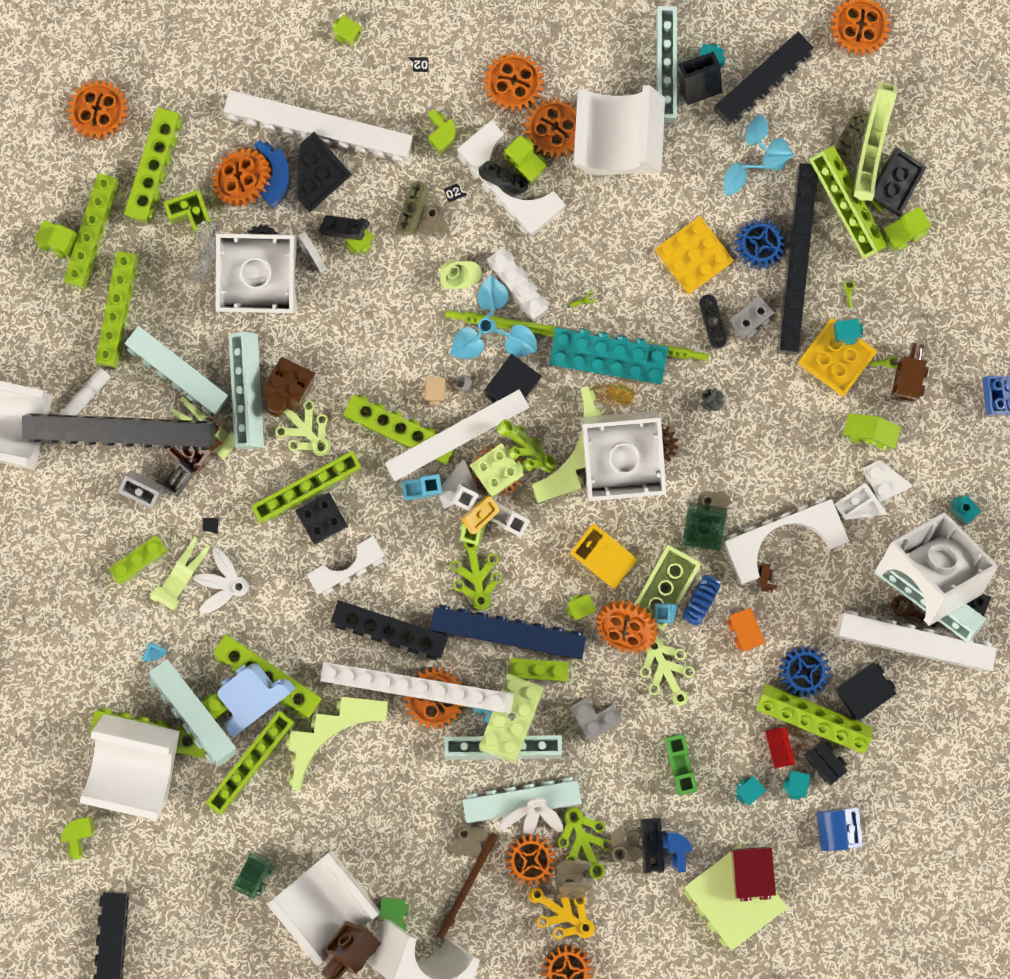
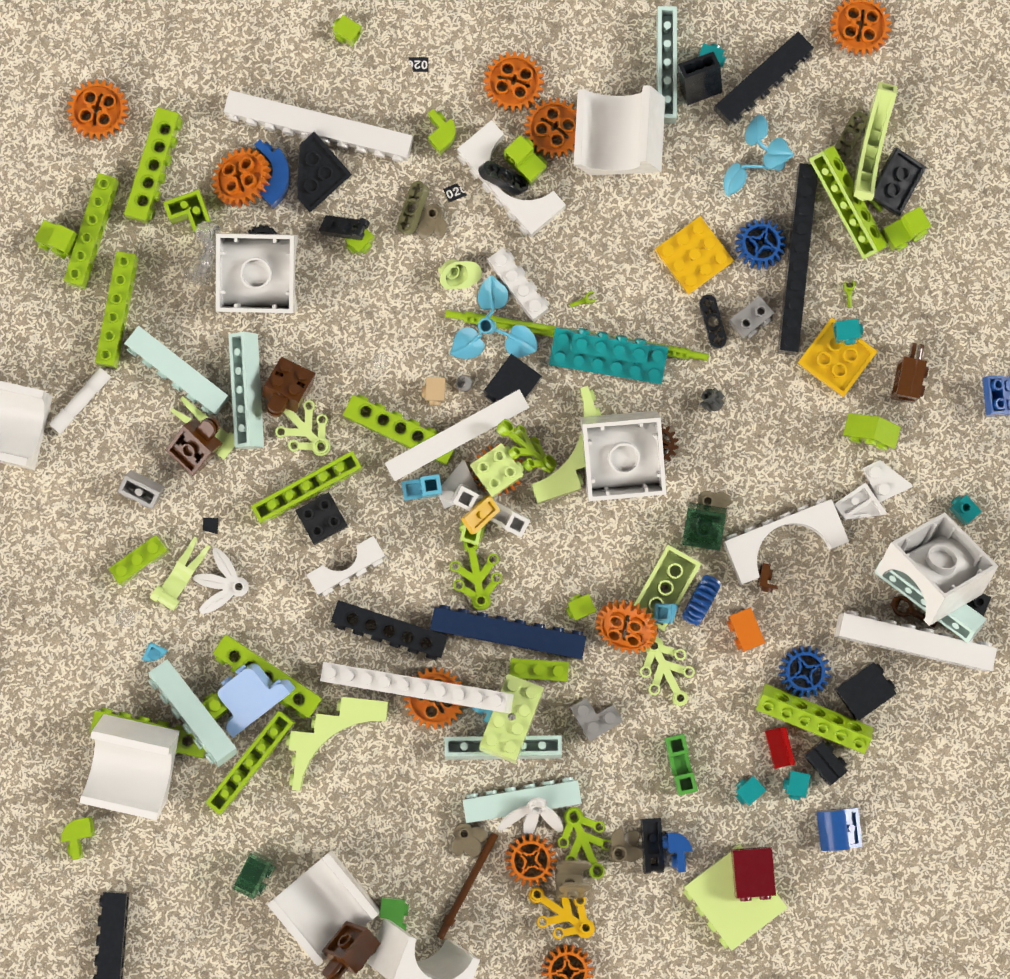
brick [22,413,215,450] -> none
black tile [163,458,197,497] -> none
white wing [298,232,327,273] -> none
yellow slope [569,523,638,590] -> none
clear yellow brick [606,381,636,406] -> none
lime hand [870,356,898,369] -> none

